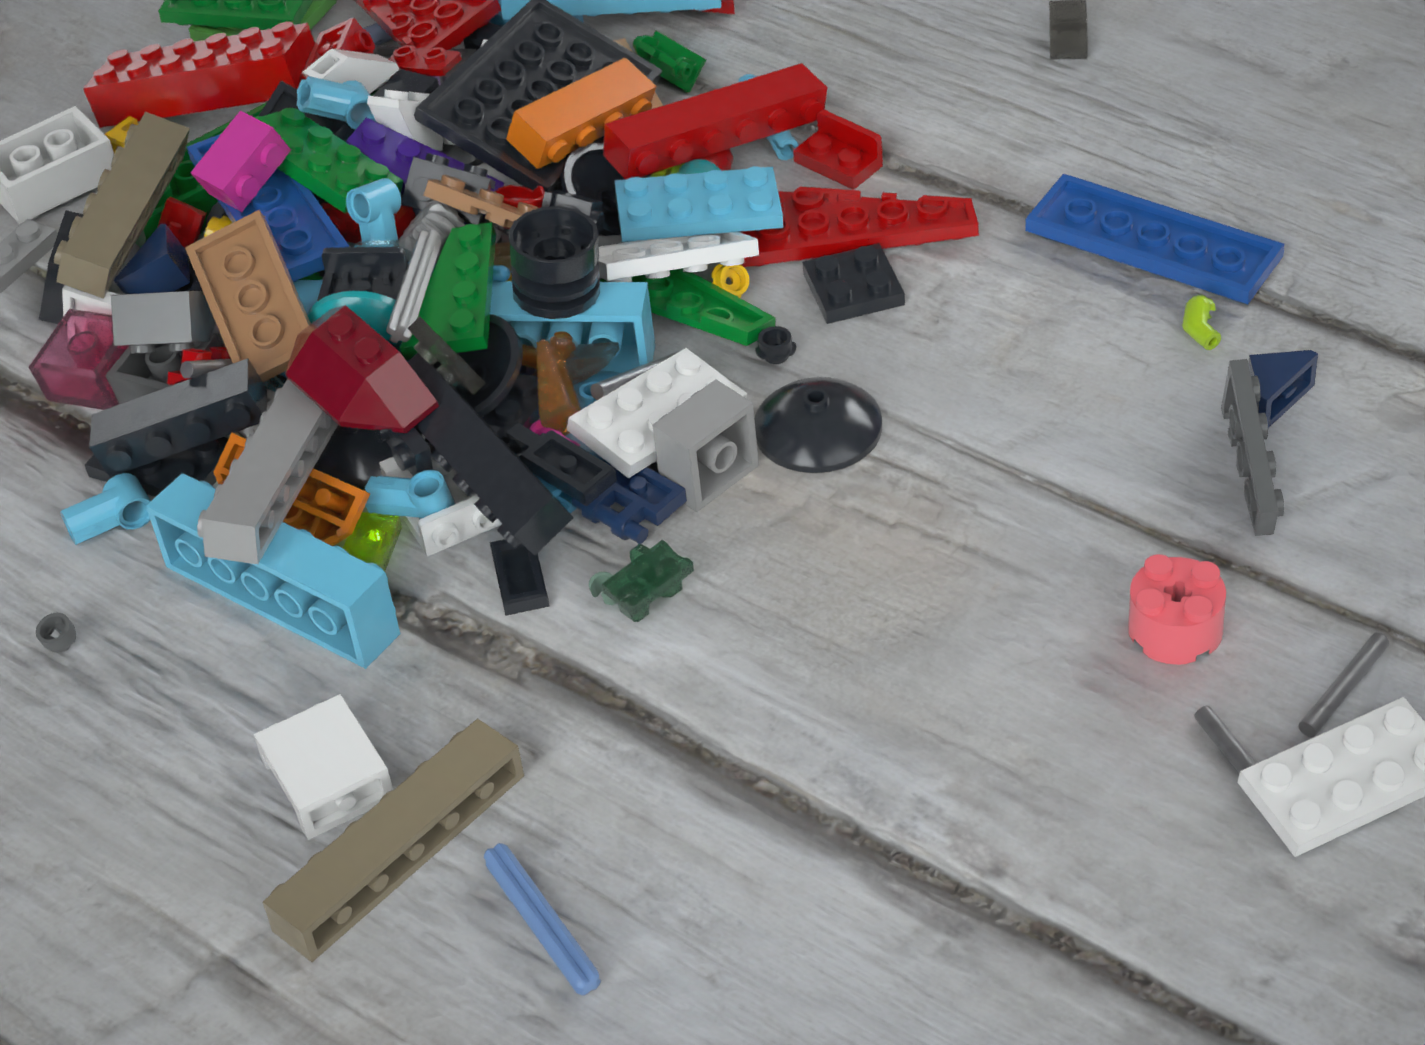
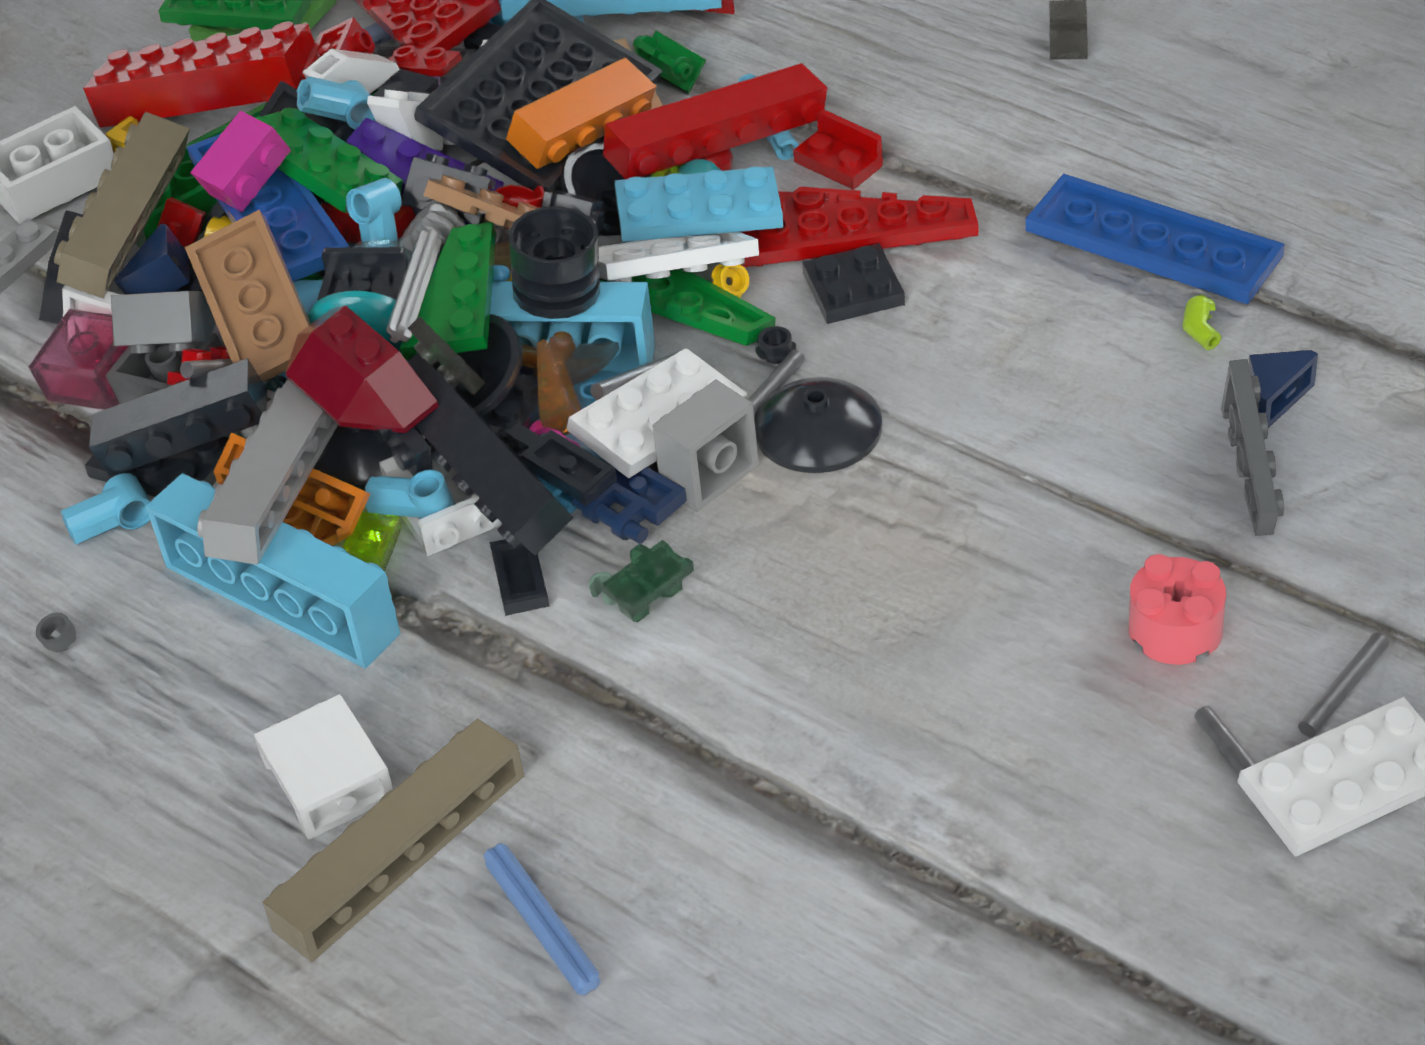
none -> flat silver bar [748,349,805,417]

